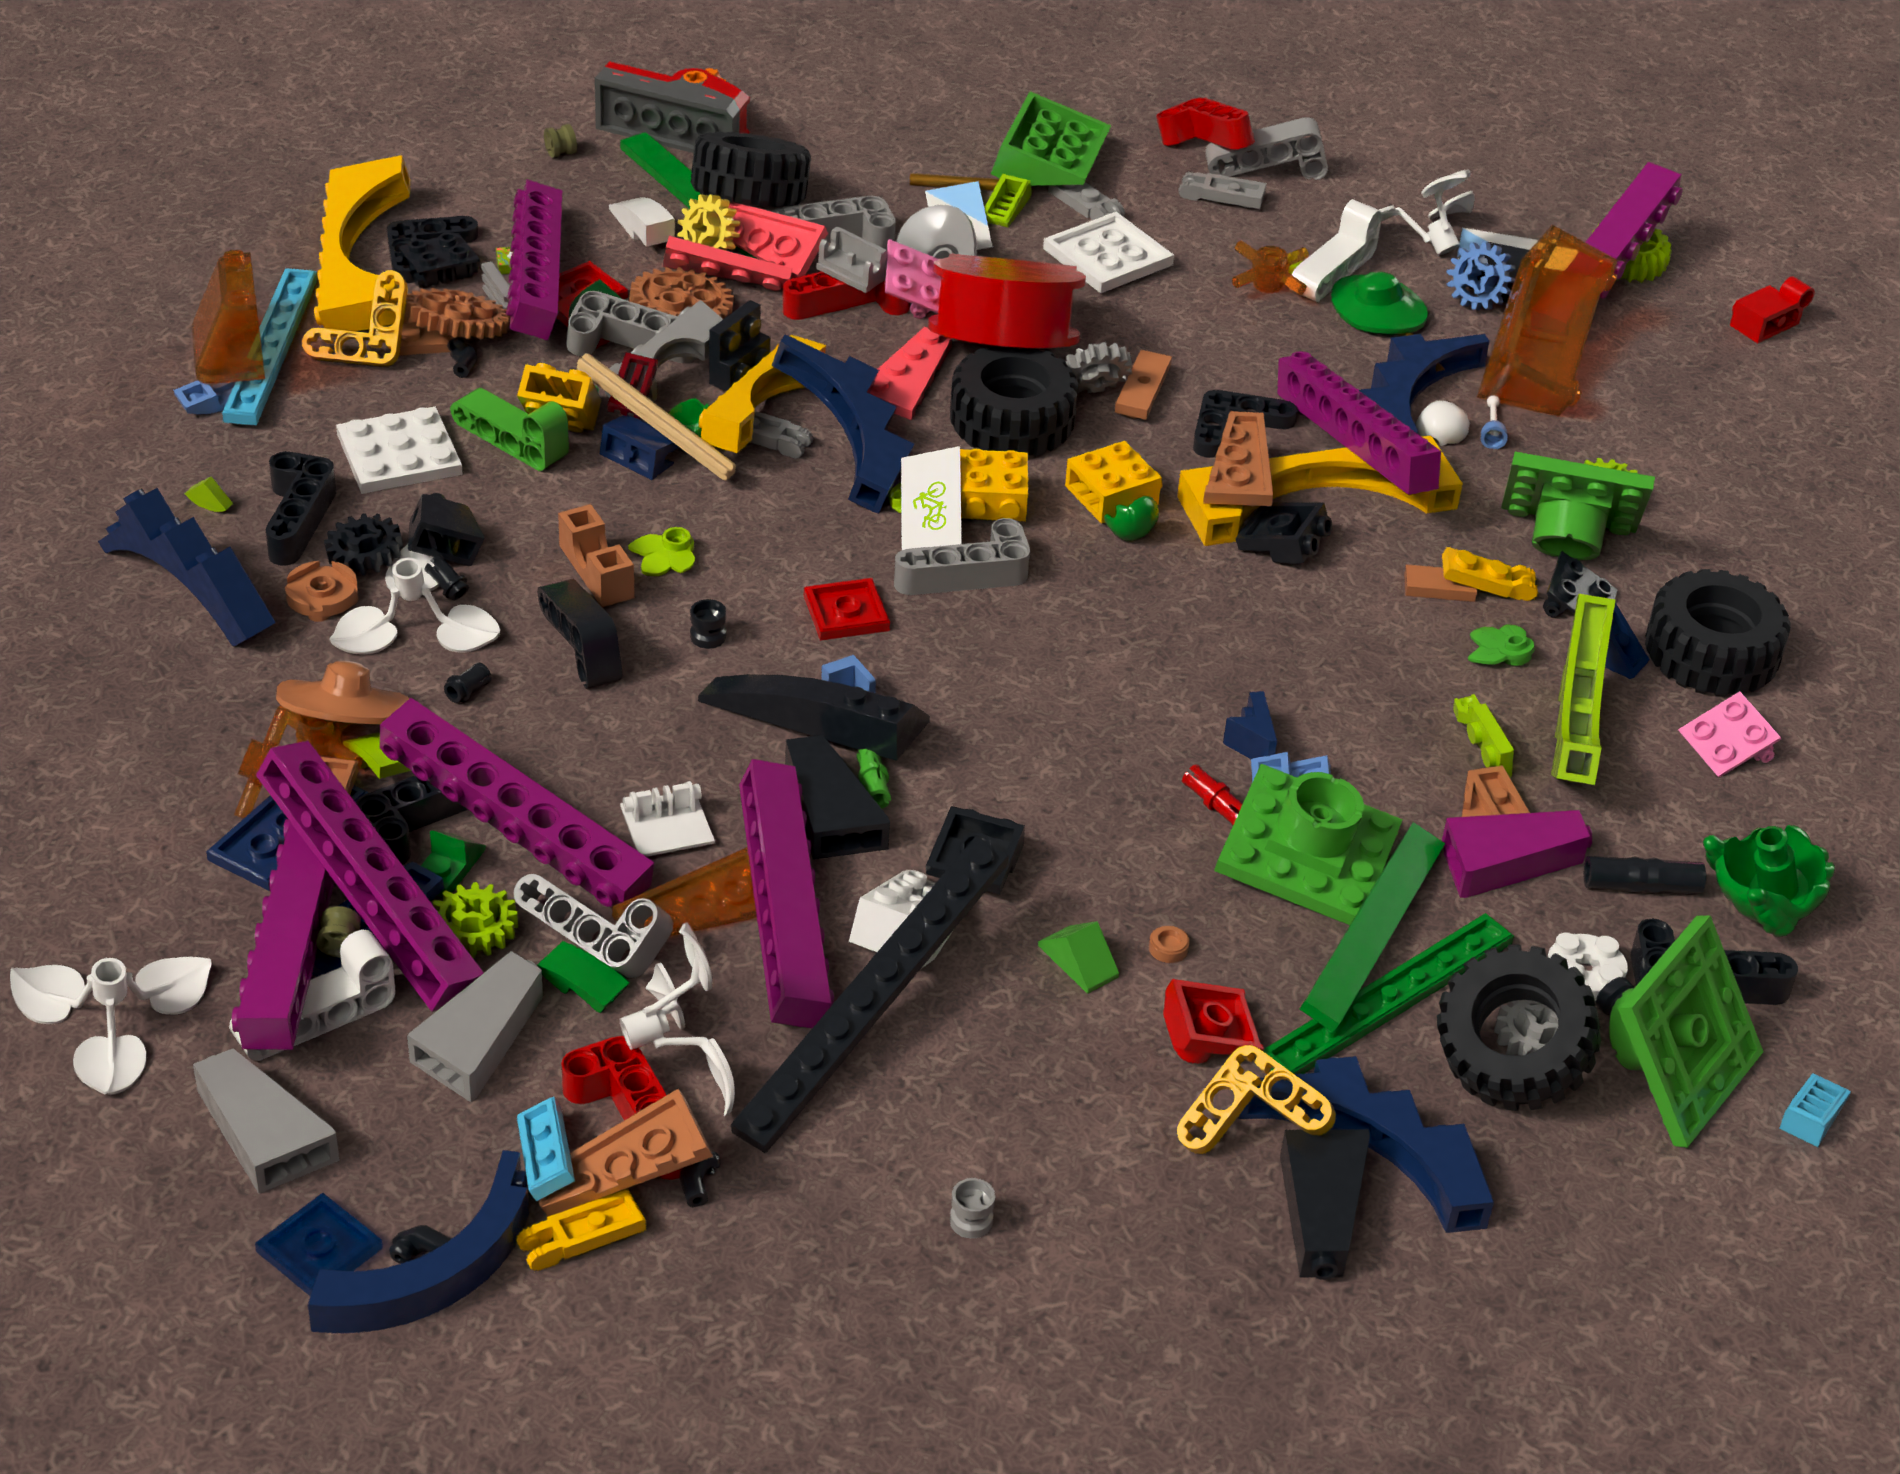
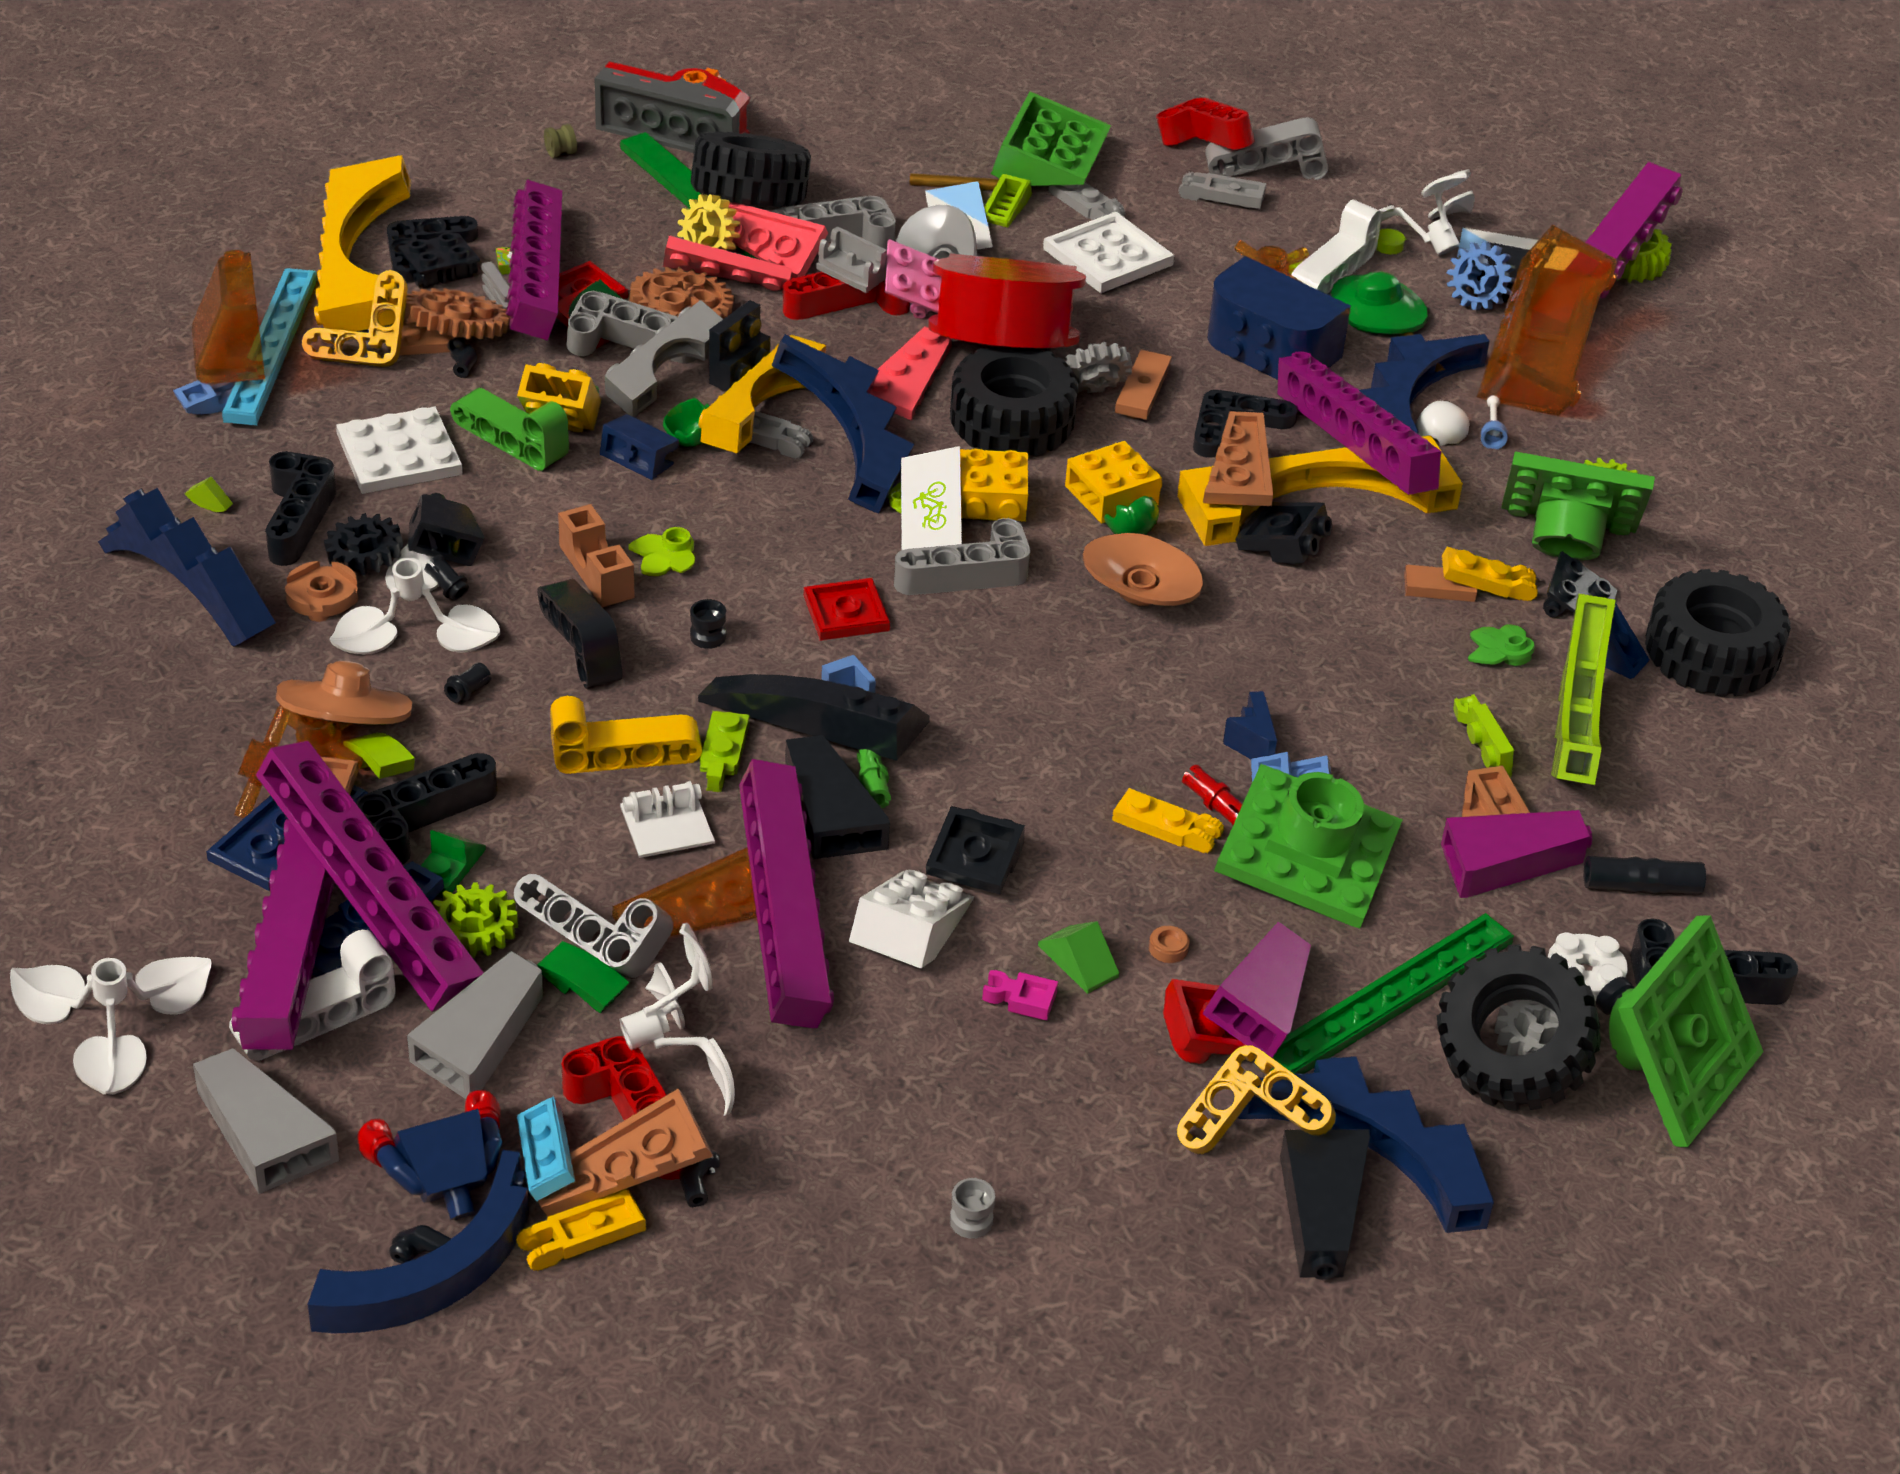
clear blue tile [255,1193,383,1296] -> none
olive wheel [316,906,362,958] -> none
magenta brick [379,698,654,914] -> none
tan axle [577,353,736,480] -> none
dark red tile [607,352,658,419] -> none
white slope [609,197,675,247] -> none
black plate [731,837,1009,1153] -> none
green tile [1299,822,1445,1032] -> none
bright pink hinge [1678,691,1781,777] -> none
green piece [1703,825,1835,938] -> none
red hinge [1730,276,1815,344] -> none
medium azure slope [1779,1073,1851,1147] -> none
none -> dark blue torso [357,1090,502,1220]
none -> yellow beam [550,696,702,774]
none -> lime hinge [700,711,749,792]
none -> dark pink plate [982,970,1058,1021]
none -> nougat hat [1082,533,1203,606]
none -> yellow hinge [1112,788,1224,854]
none -> magenta slope [1202,922,1311,1058]
none -> dark blue brick [1207,256,1351,380]
none -> lime tile [1376,229,1405,254]

